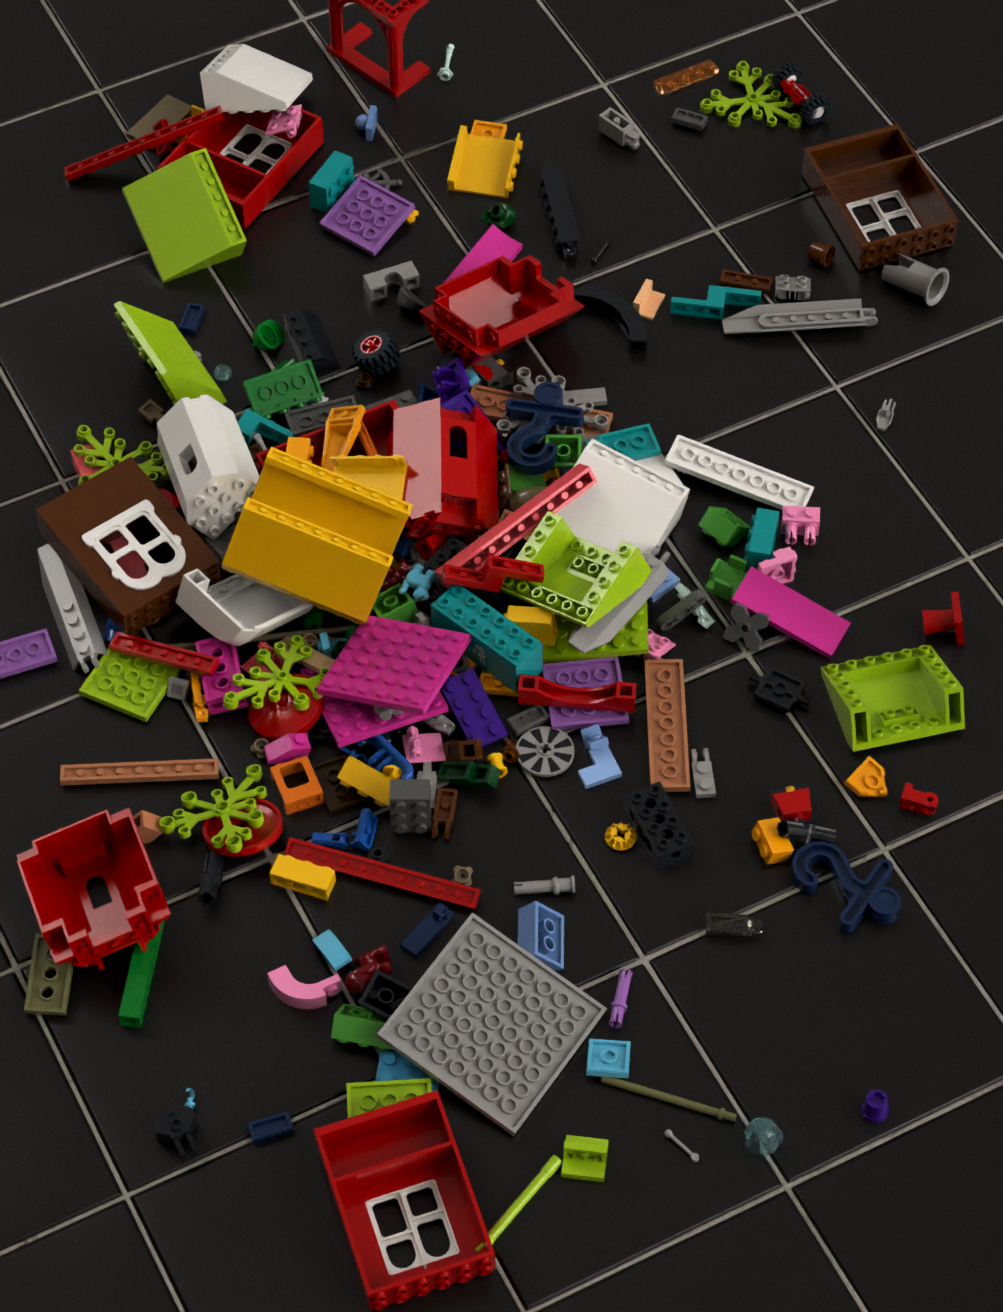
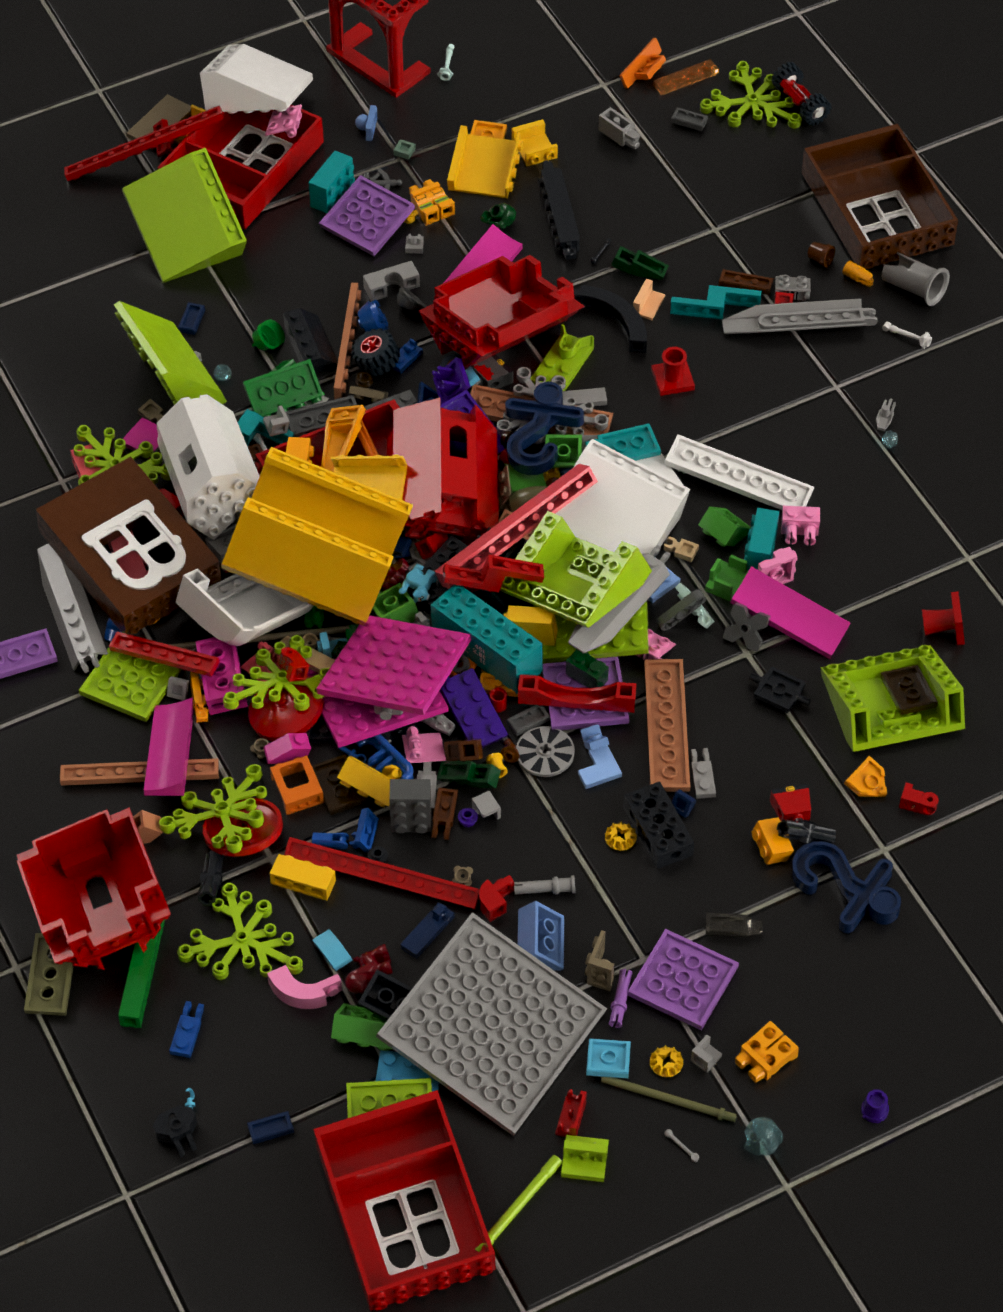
none -> dark pink tile [121,417,160,459]
none -> dark pink arch [144,697,194,796]
none -> blue hinge [169,1001,204,1058]
none -> lime plant [177,883,303,980]
none -> light grey panel [263,406,290,436]
none -> red leg [278,647,310,682]
none -> nougat plate [334,283,362,400]
none -> dark tan plate [349,386,388,402]
none -> blue cone [358,300,389,332]
none -> blue plate [391,339,423,374]
none -> sand green plate [393,139,416,160]
none -> light grey tile [405,234,424,254]
none -> light orange hips [409,179,455,226]
none -> dark purple plate [458,808,478,827]
none -> light grey panel [472,791,501,820]
none -> red brick [479,875,514,922]
none -> red beam [489,687,507,713]
none -> yellow panel [512,119,558,167]
none -> lime plate [531,324,594,391]
none -> red hinge [555,1089,587,1137]
none -> dark green brick [566,649,609,688]
none -> dark tan bracket [585,930,614,991]
none -> dark green slope [610,246,669,280]
none -> orange bracket [620,38,666,89]
none -> medium lavender plate [628,929,739,1031]
none -> yellow gear [650,1045,683,1077]
none -> red plant [651,347,695,396]
none -> tan plate [664,537,699,563]
none -> dark blue tile [672,789,697,818]
none -> light grey panel [691,1035,722,1073]
none -> light orange hips [735,1021,799,1083]
none -> red plate [774,292,794,304]
none -> light orange hinge [842,260,874,287]
none -> dark brown tile [881,665,938,715]
none -> white piece [882,322,932,349]
none -> clear light blue plate [882,430,898,448]

